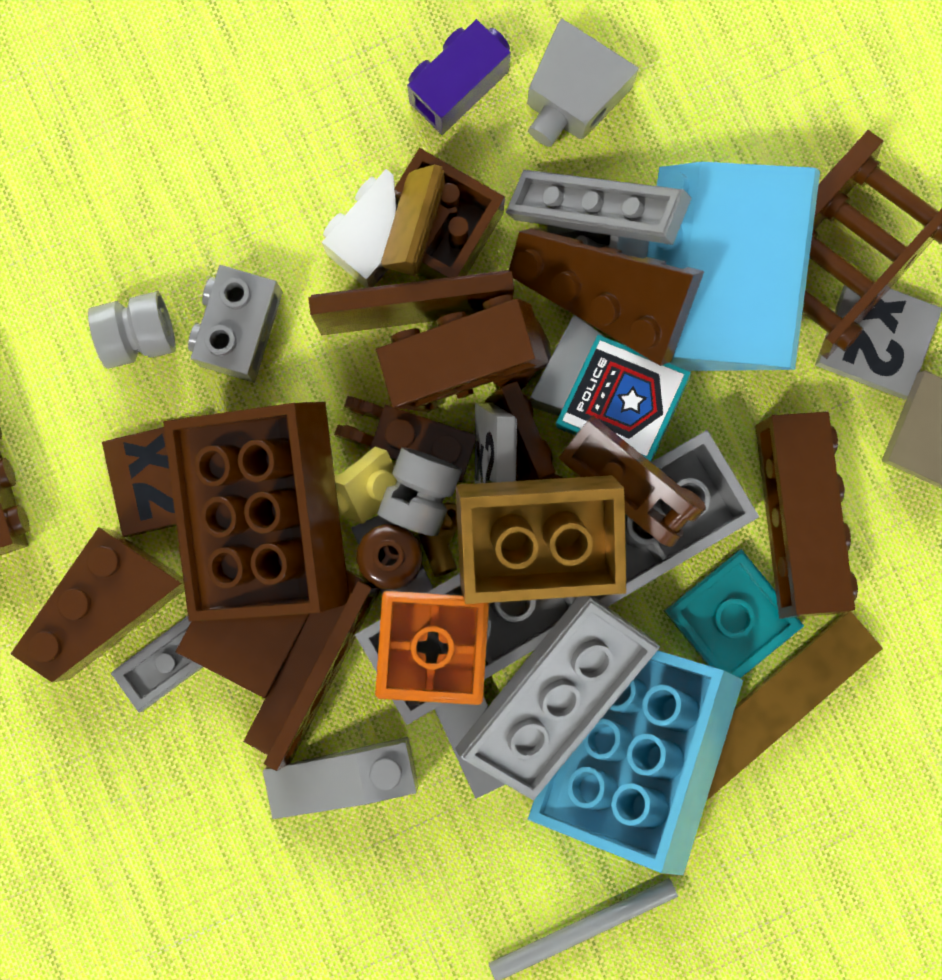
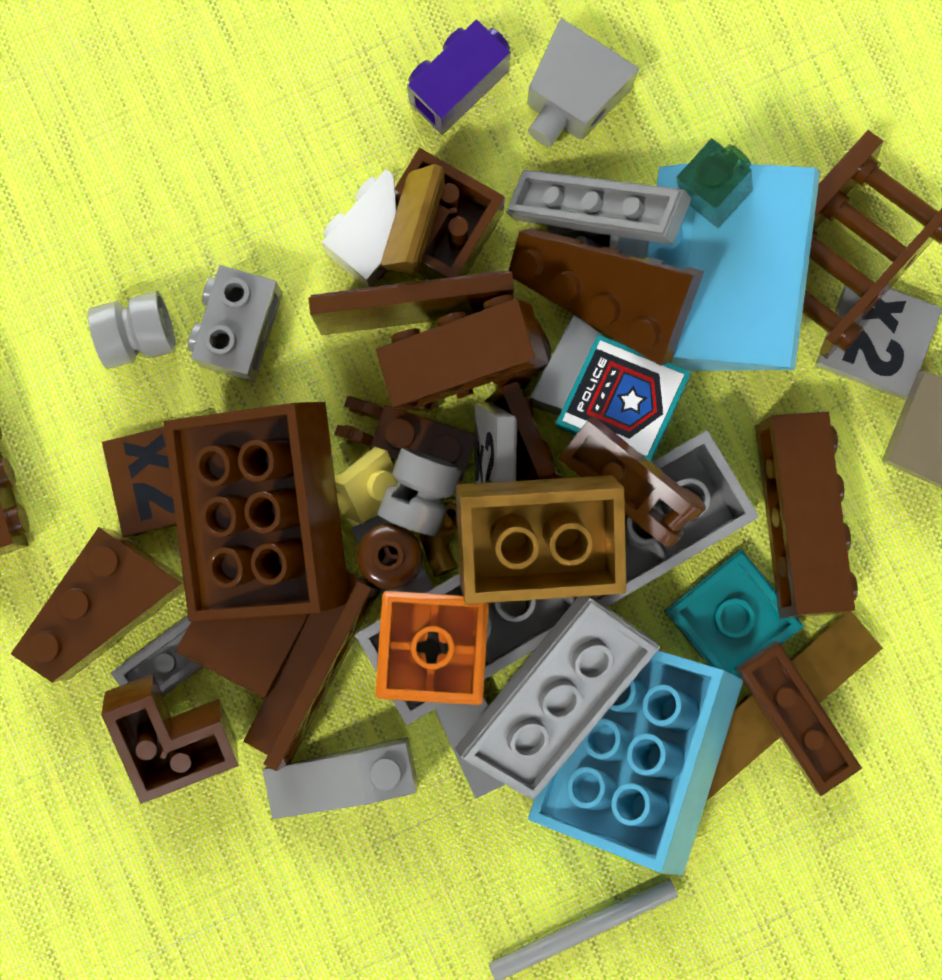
none -> reddish brown brick [101,674,239,804]
none -> clear green brick [676,138,753,229]
none -> reddish brown tile [734,641,862,796]

